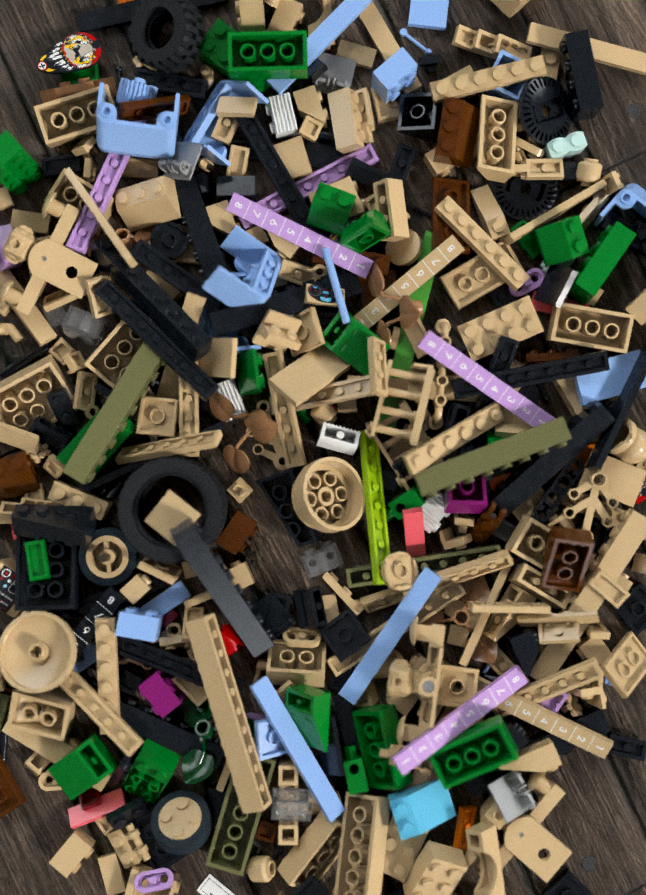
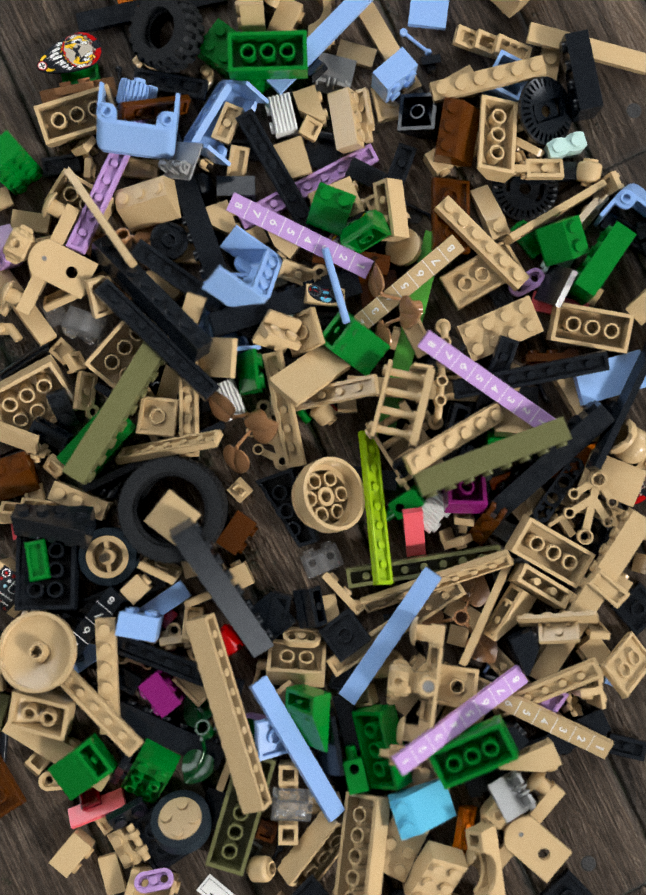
tan tile [216,96,258,118] -> none
white brick [316,421,361,456] -> none
tan tile [367,336,388,398] -> none
tan tile [381,551,418,591] -> none
tan tile [468,601,551,614] -> none
reddish brown slope [540,525,595,592] -> none

